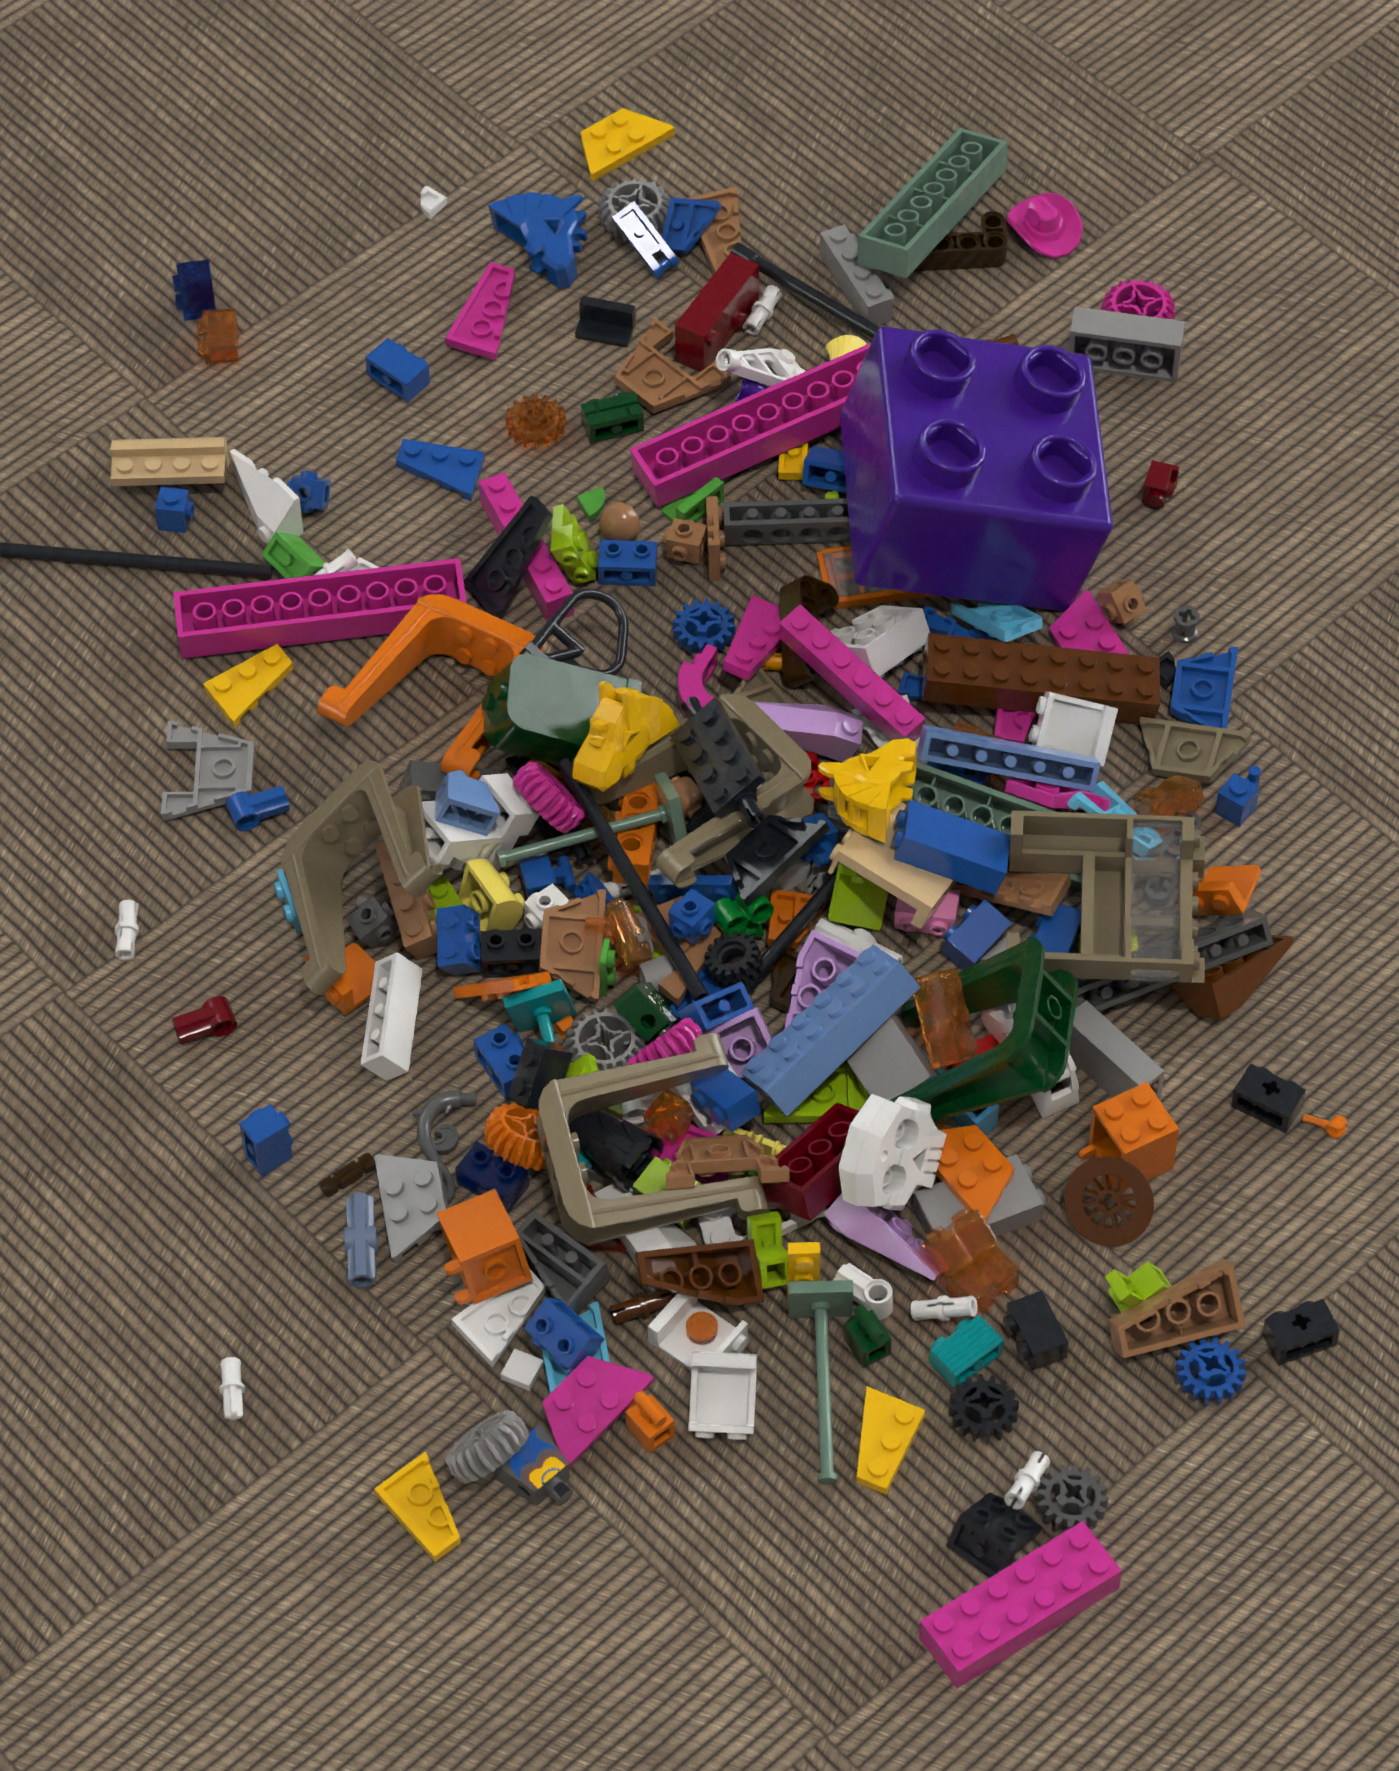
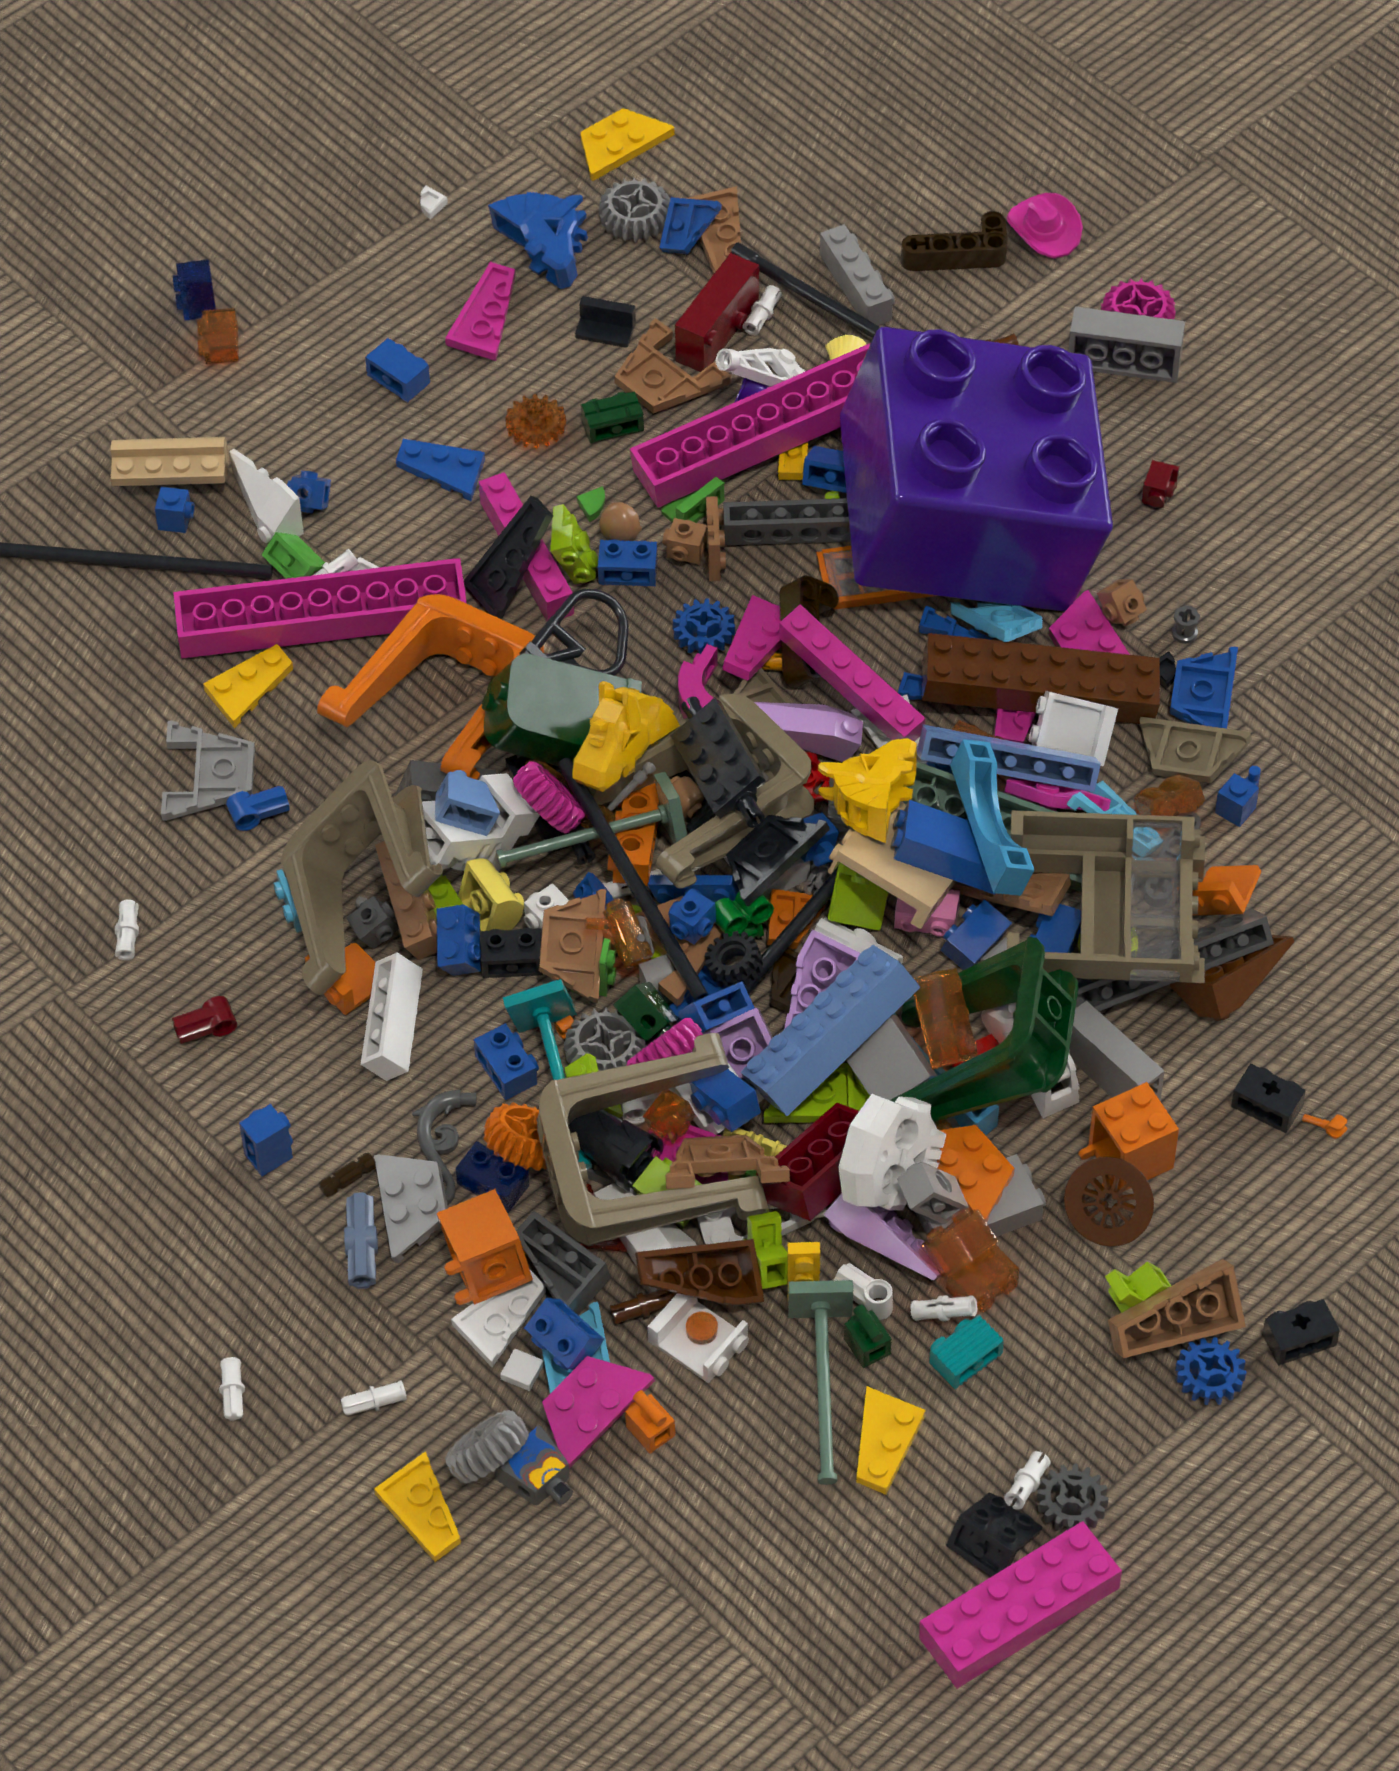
orange wing [453,971,551,1001] -> none
black brick [508,1038,573,1108] -> none
blue brick [519,854,577,900] -> none
plate [612,202,679,279] -> none
white panel [688,1351,757,1440] -> none
white wedge [830,605,930,678] -> none
sand green brick [858,128,1008,278] -> none
black gear [949,1374,1019,1443] -> none
black brick [1003,1290,1069,1370] -> none
none -> white axle [341,1380,407,1416]
none -> light grey piece [603,762,656,815]
none -> light grey brick [897,1161,969,1224]
none -> dark azure arch [950,739,1034,896]

